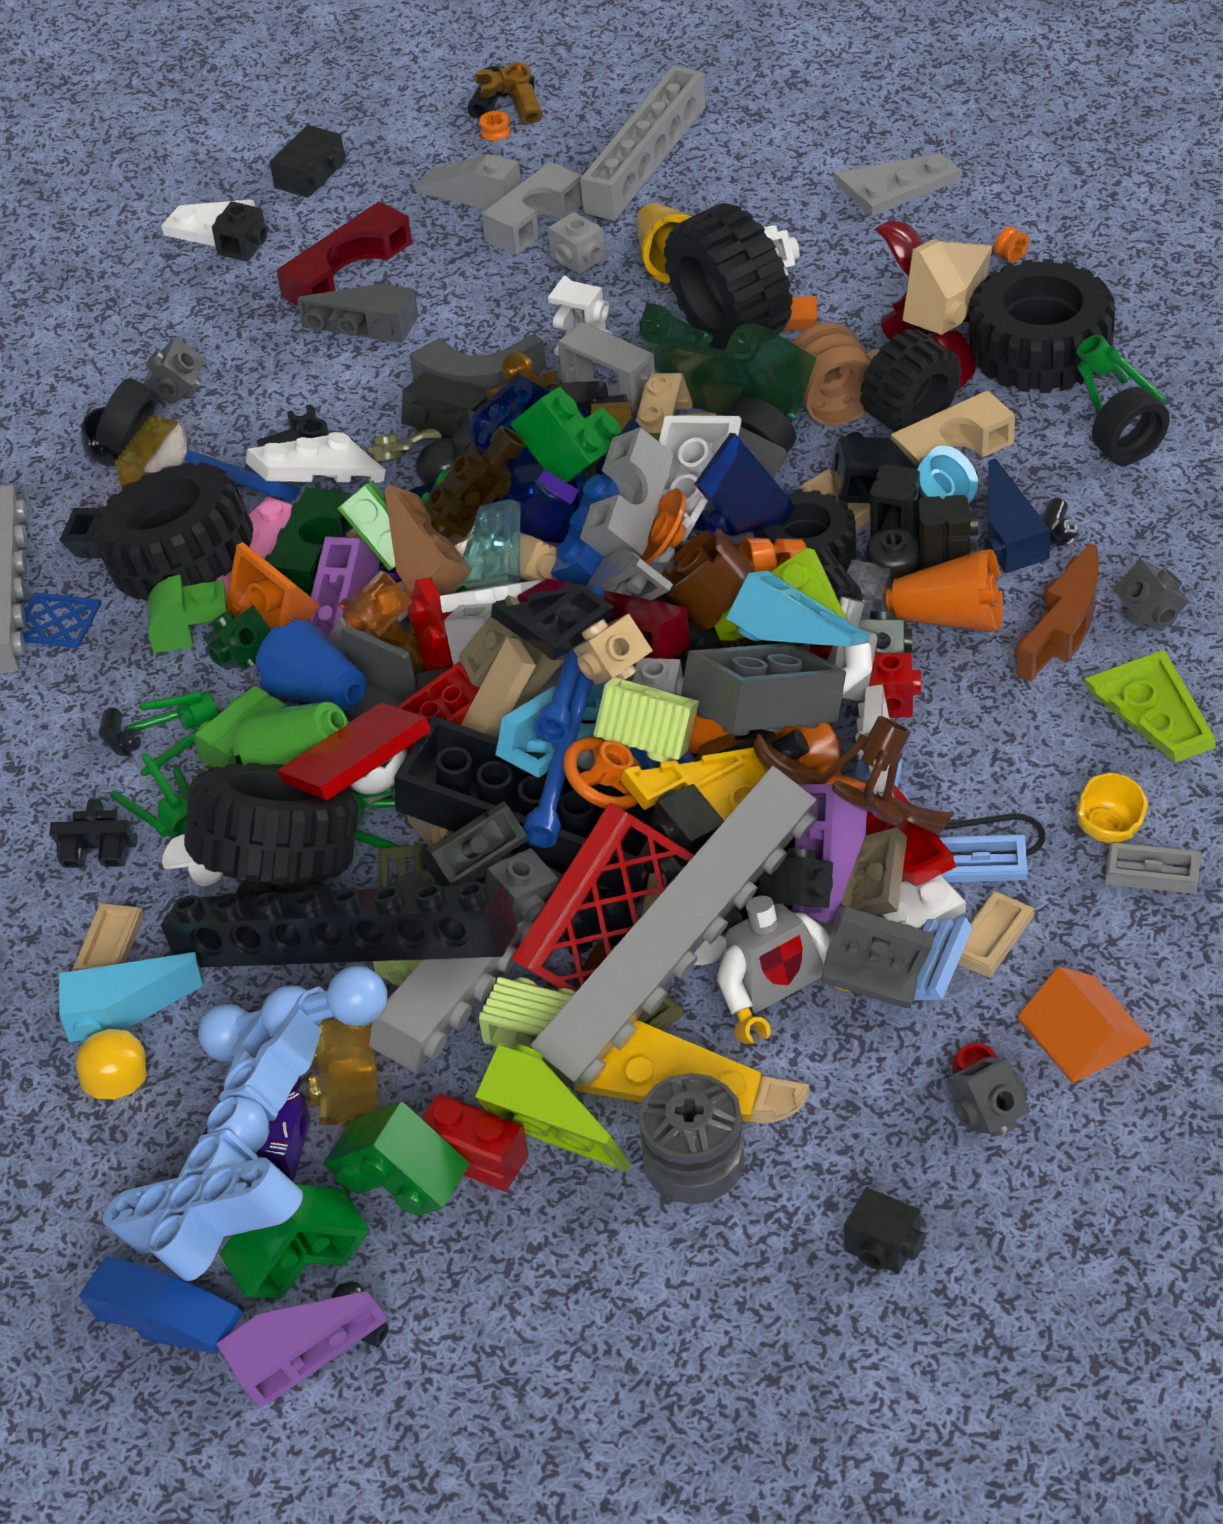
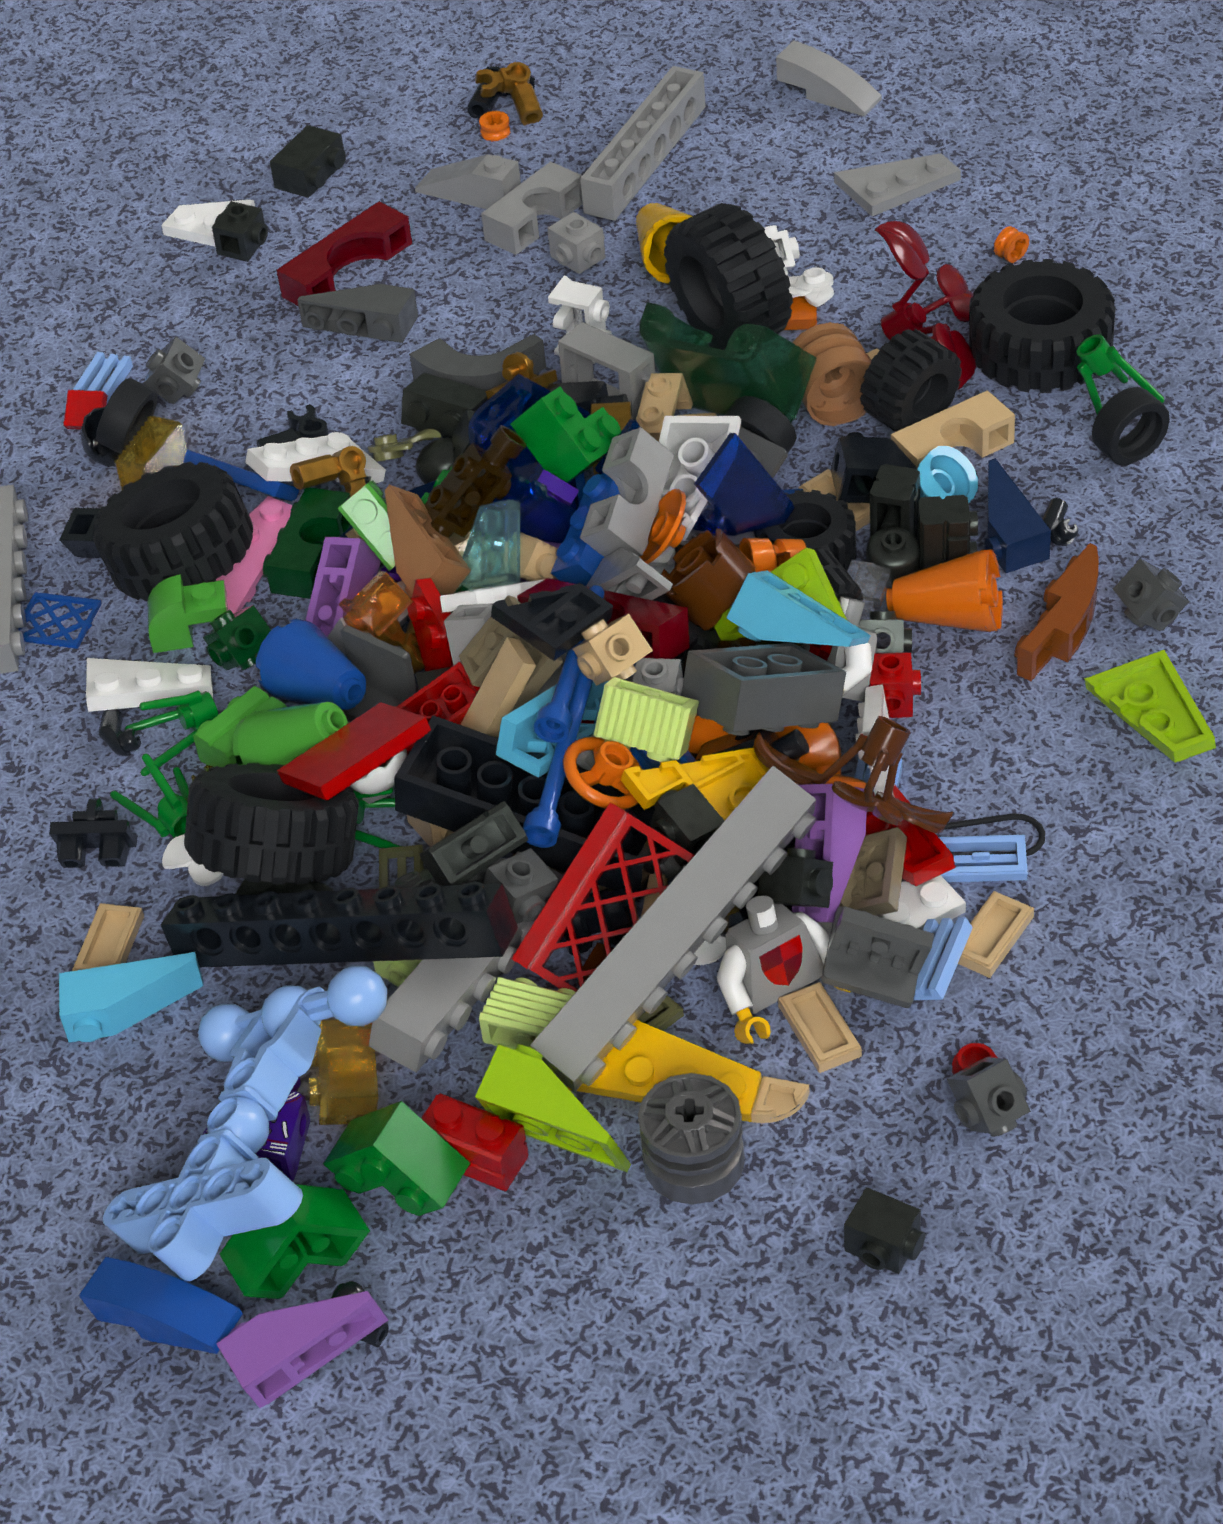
yellow hair [76,1029,147,1100] -> none
orange slope [227,542,321,630] -> none
tan wedge [903,239,992,335] -> none
orange slope [1018,966,1151,1084] -> none
yellow hair [1076,772,1148,844] -> none
light grey tile [1105,842,1201,894] -> none
none -> red tile [63,390,108,429]
none -> light blue tile [73,352,133,403]
none -> white wing [86,658,213,712]
none -> pearl gold bar [290,446,367,497]
none -> light grey slope [776,40,882,117]
none -> tan tile [778,982,862,1073]
none -> white plate [789,267,834,307]

